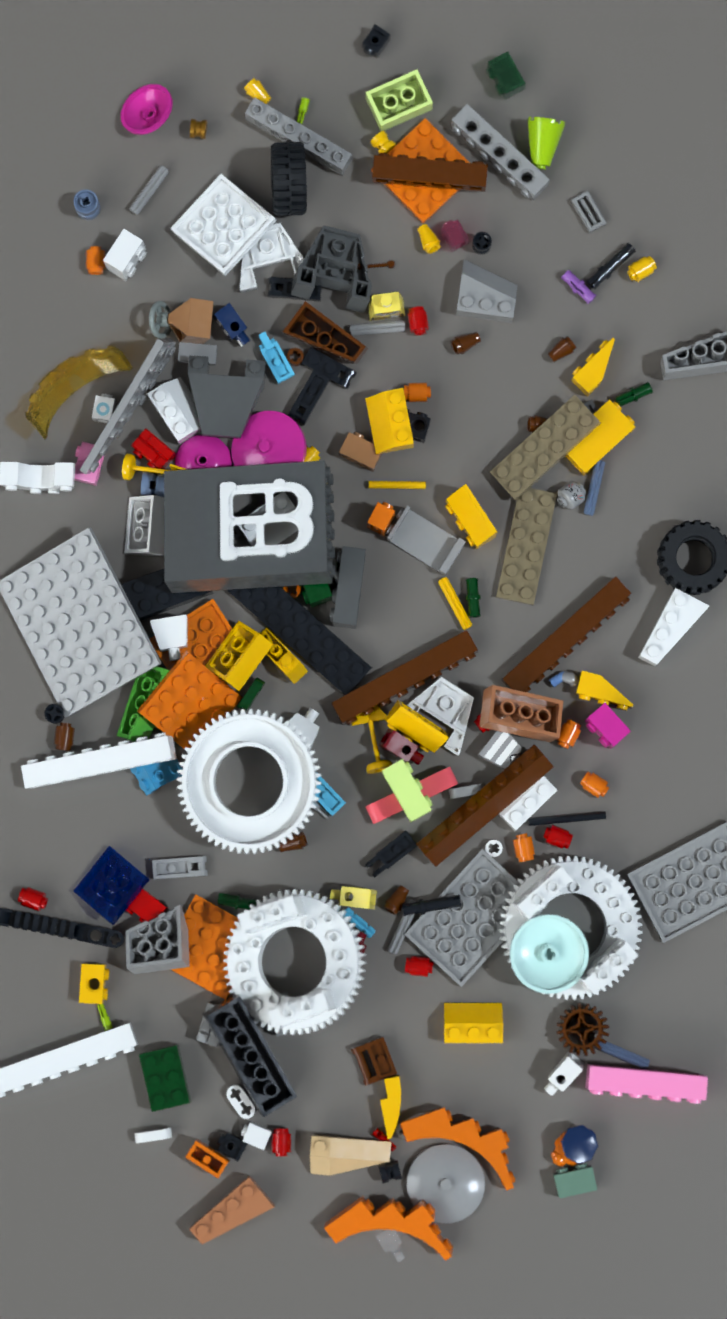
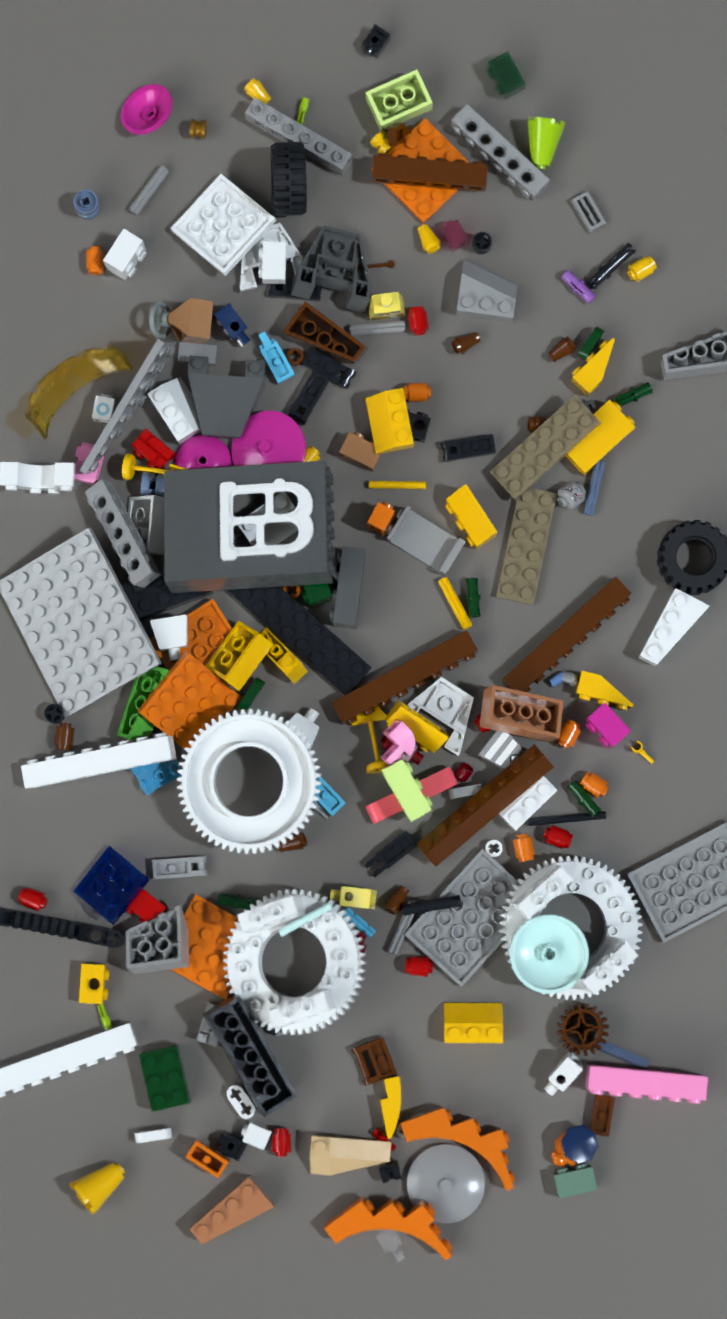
none -> yellow cone [69,1163,125,1215]
none -> light grey brick [85,479,161,588]
none -> white brick [259,242,286,284]
none -> light aqua piece [278,902,333,937]
none -> bright pink brick [381,719,415,765]
none -> reddish brown plate [387,122,412,146]
none -> black plate [440,434,496,462]
none -> dark red piece [454,762,474,782]
none -> dark green pin [568,780,602,818]
none -> dark green beam [577,326,605,360]
none -> reddish brown plate [590,1094,615,1137]
none -> yellow hand [631,741,654,764]

